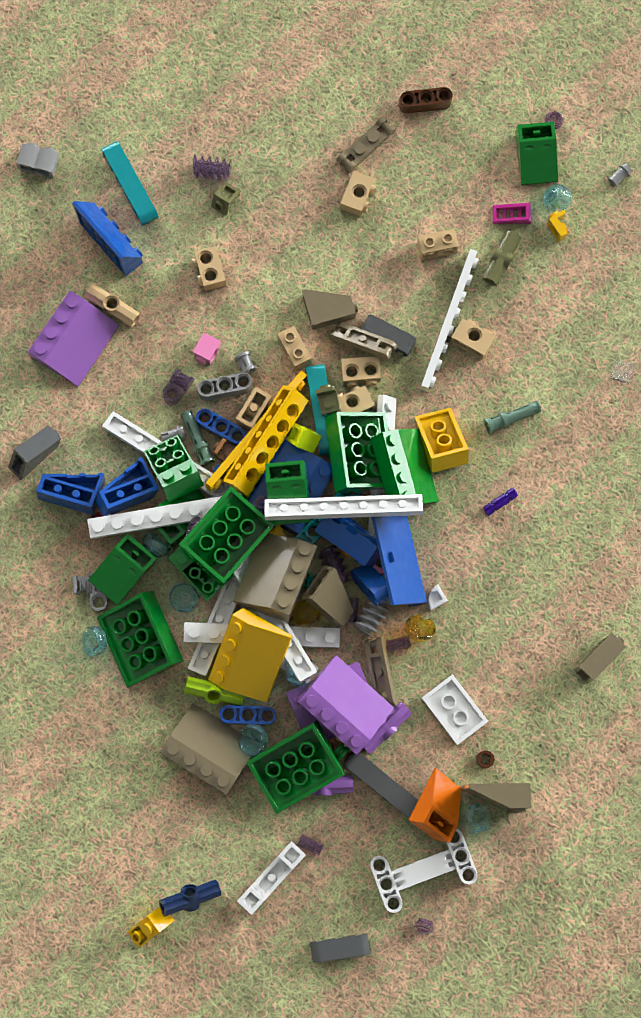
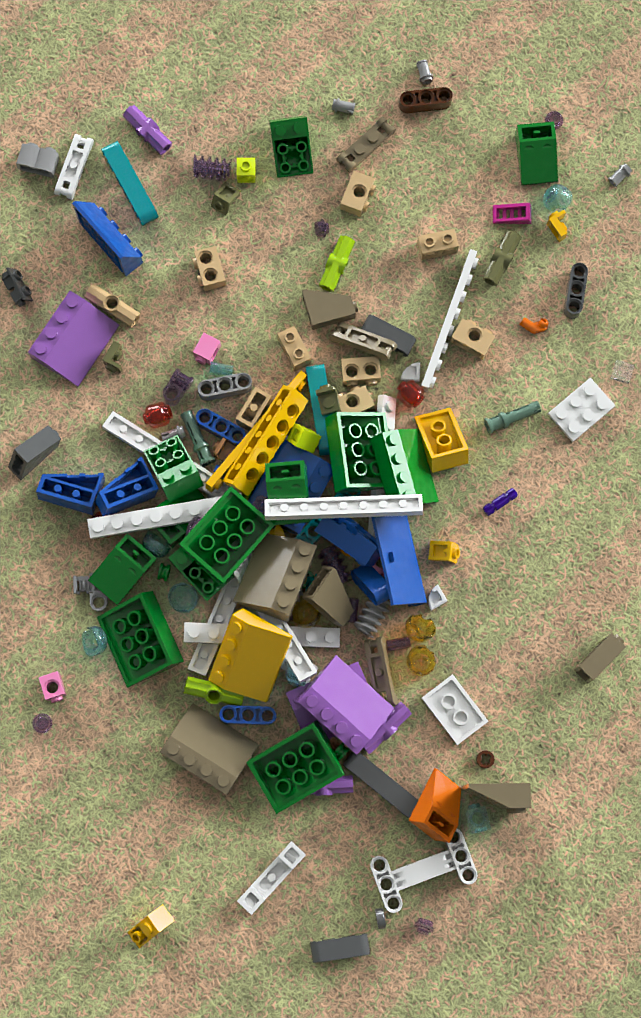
dark blue piece [159,879,221,917] -> none
light grey bush [234,351,257,374] -> none
clear light blue hair [238,724,268,756] -> none
clear purple pin [297,834,324,856] -> none
none -> dark grey hinge [2,267,33,307]
none -> clear purple plate [32,713,53,733]
none -> bright pink brick [39,671,66,703]
none -> white plate [54,134,94,200]
none -> olive bracket [103,341,123,373]
none -> medium lavender piece [123,105,172,155]
none -> clear red head [143,402,173,429]
none -> green bush [157,563,171,582]
none -> clear light blue pin [209,361,234,376]
none -> neon yellow brick [236,158,256,183]
none -> green slope [269,116,314,178]
none -> plate [314,219,329,238]
none -> lime piece [319,235,355,292]
none -> light grey pin [332,98,355,115]
none -> flat silver tile [375,908,386,929]
none -> clear red head [397,380,425,408]
none -> white tile [401,362,420,382]
none -> clear yellow hair [406,645,436,677]
none -> light grey pin [416,60,433,85]
none -> yellow bracket [428,541,460,564]
none -> orange arm [519,317,549,334]
none -> white plate [547,378,616,443]
none -> dark grey beam [564,263,588,319]

